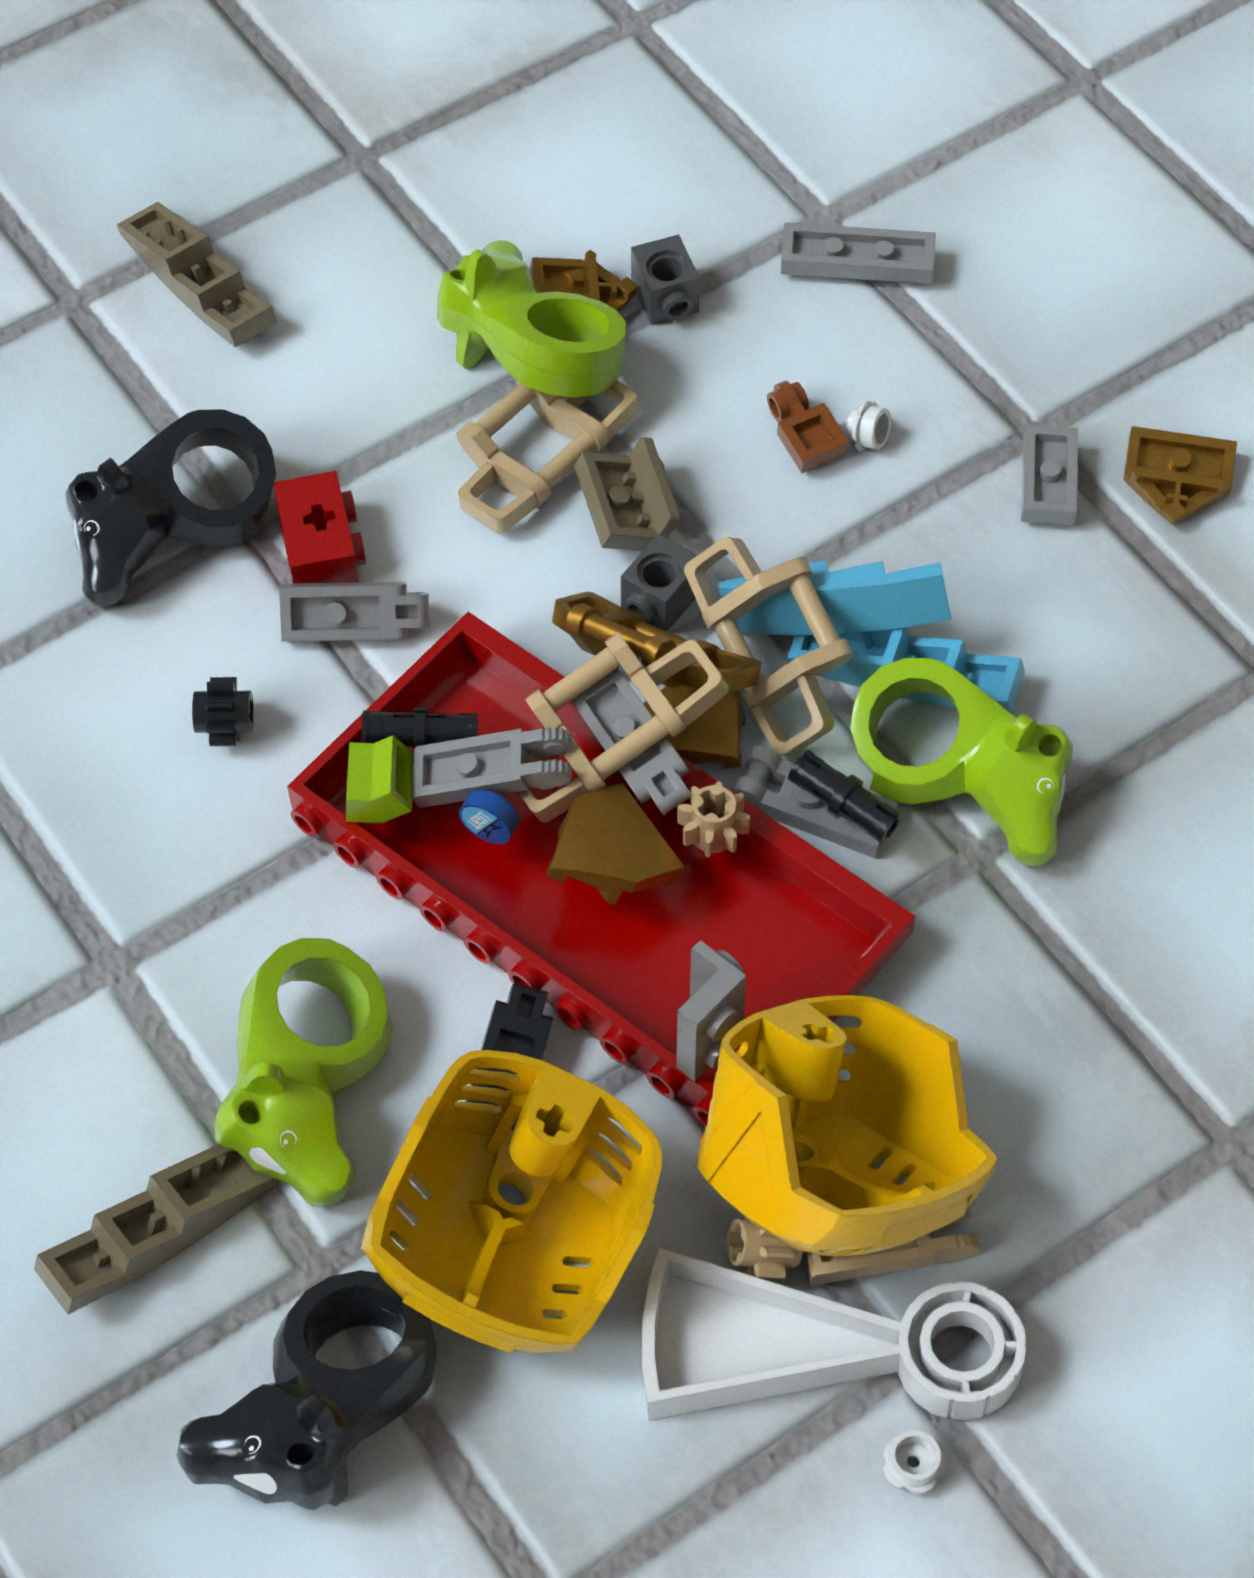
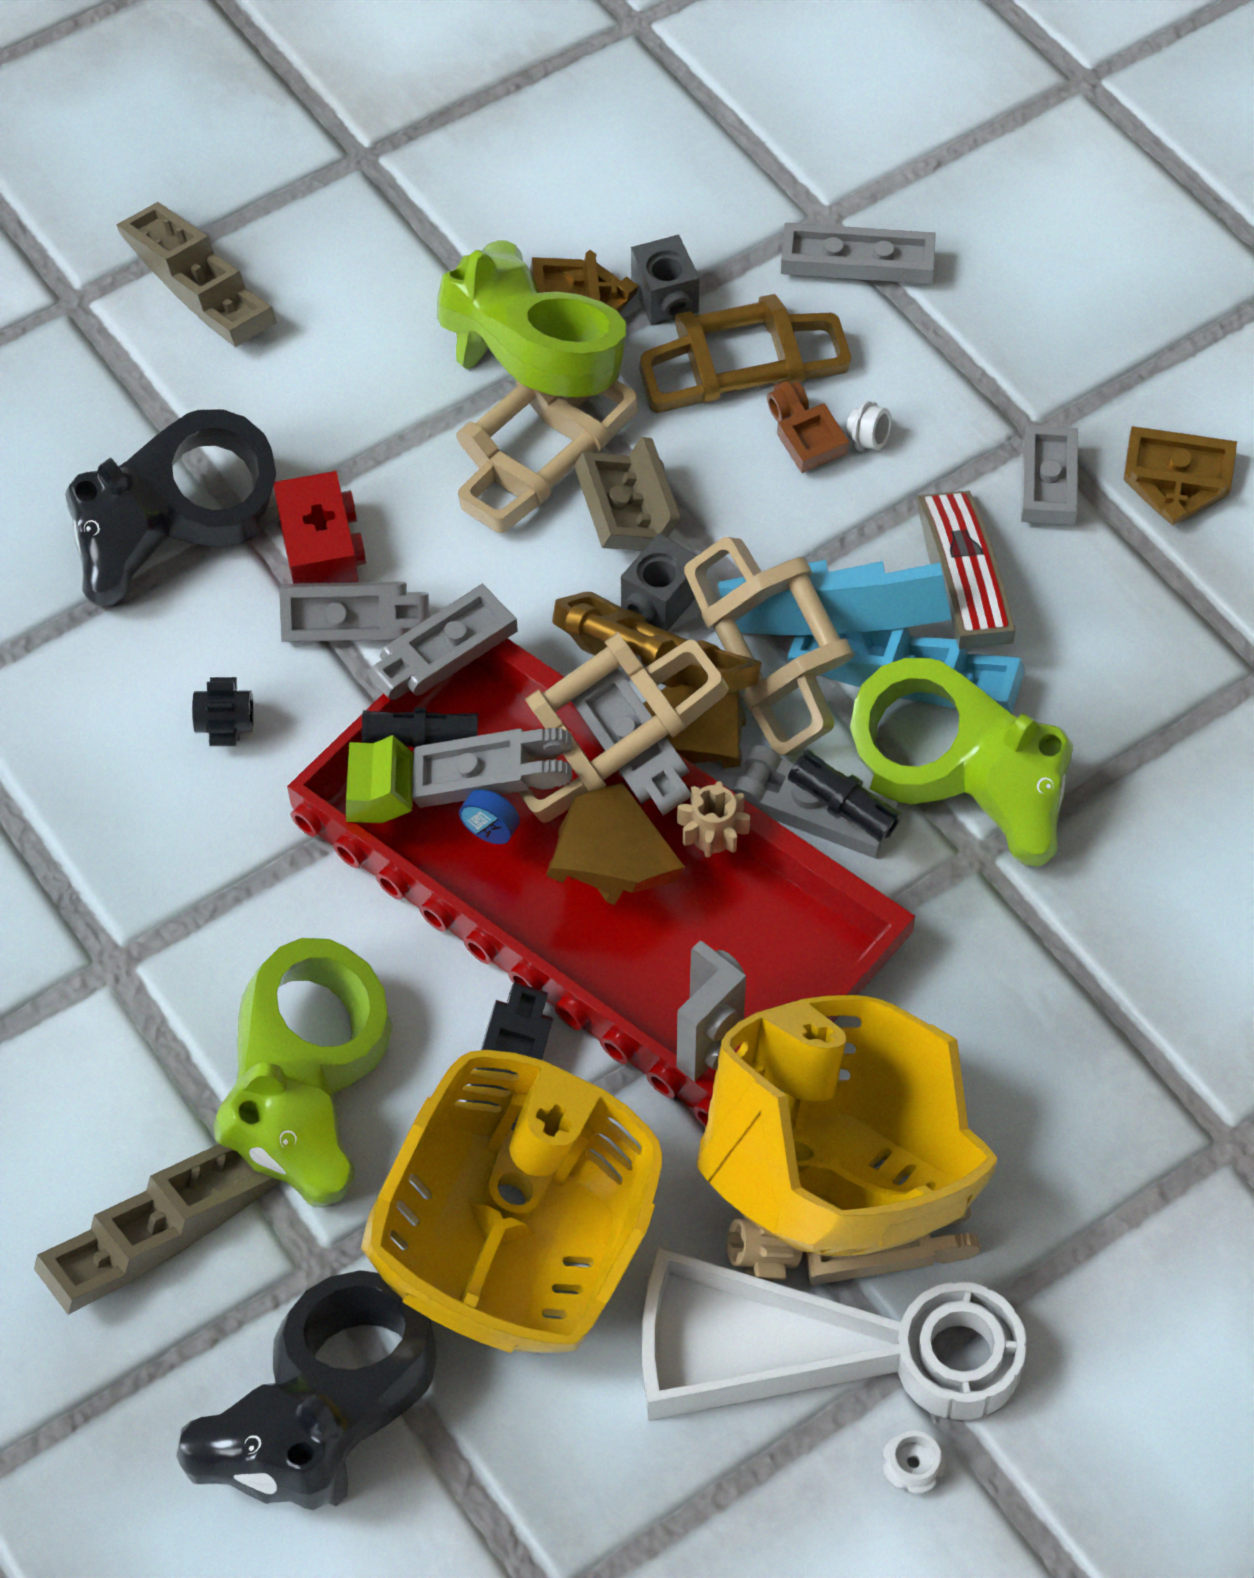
none -> light grey hinge [368,583,518,700]
none -> pearl gold bar [639,294,851,413]
none -> slope [917,490,1016,649]

